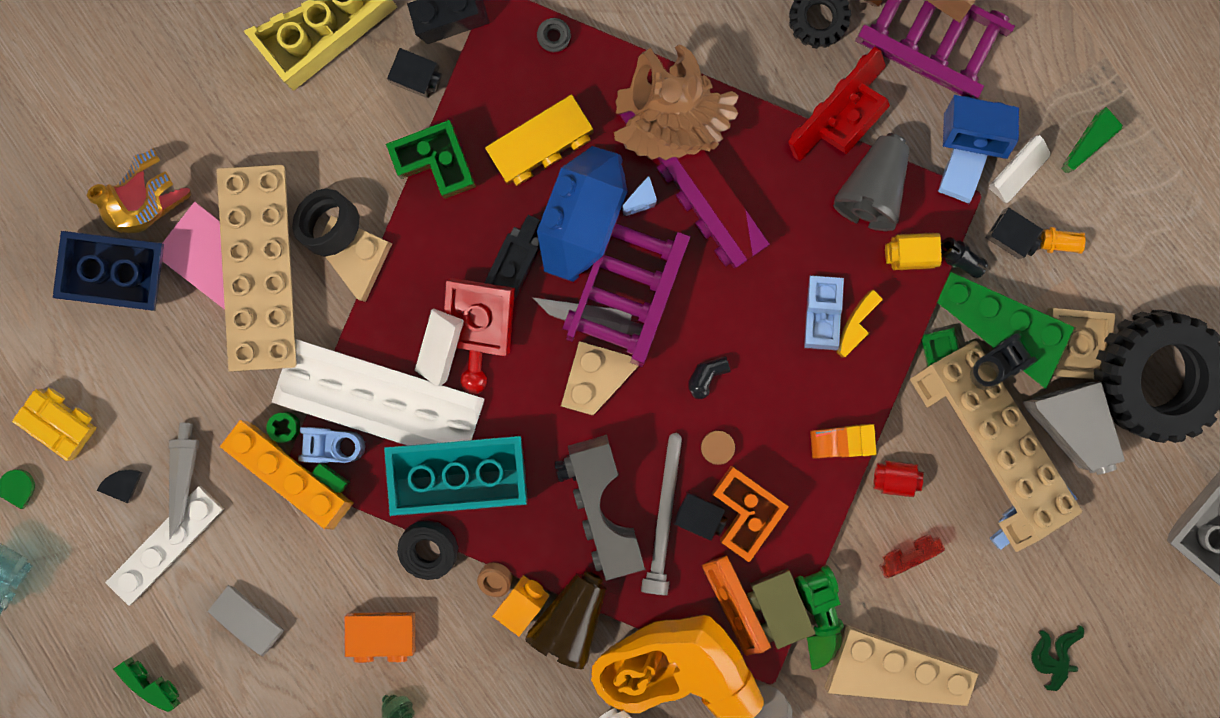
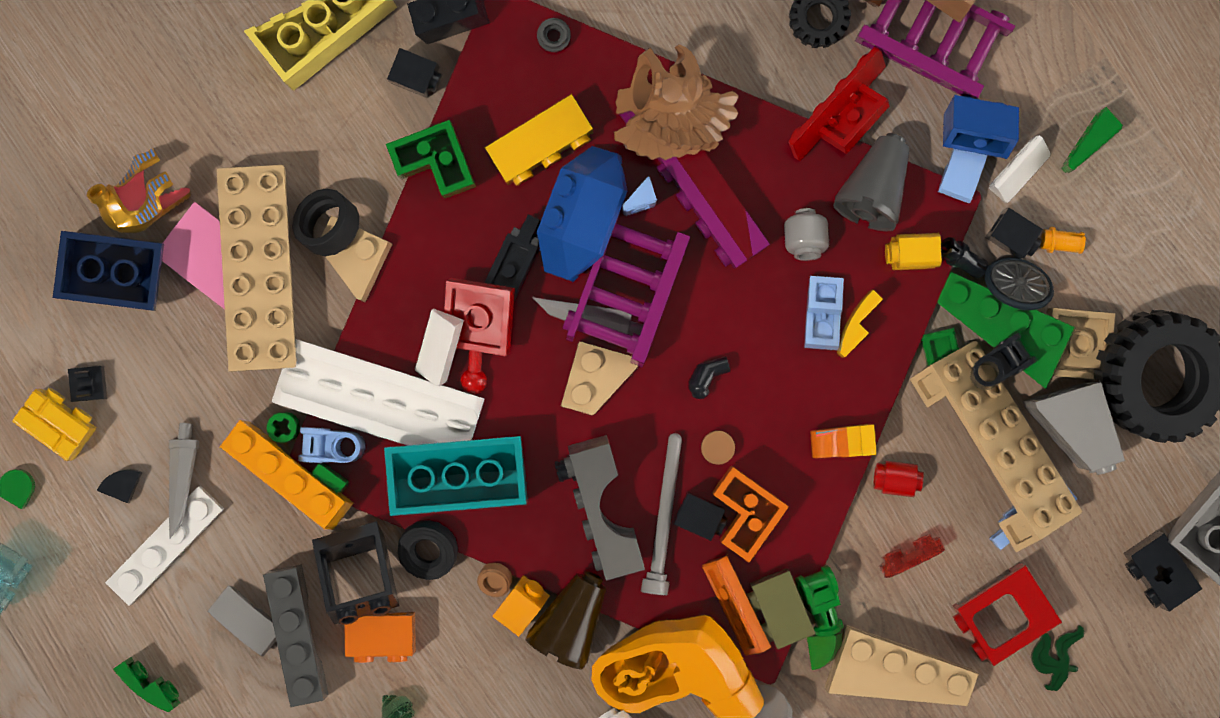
none -> black tile [68,366,107,402]
none -> dark grey arch [263,564,329,708]
none -> black window [312,521,400,625]
none -> light grey head [784,208,829,261]
none -> red window [952,563,1062,666]
none -> dark grey wheel [985,257,1054,310]
none -> black brick [1123,531,1202,612]

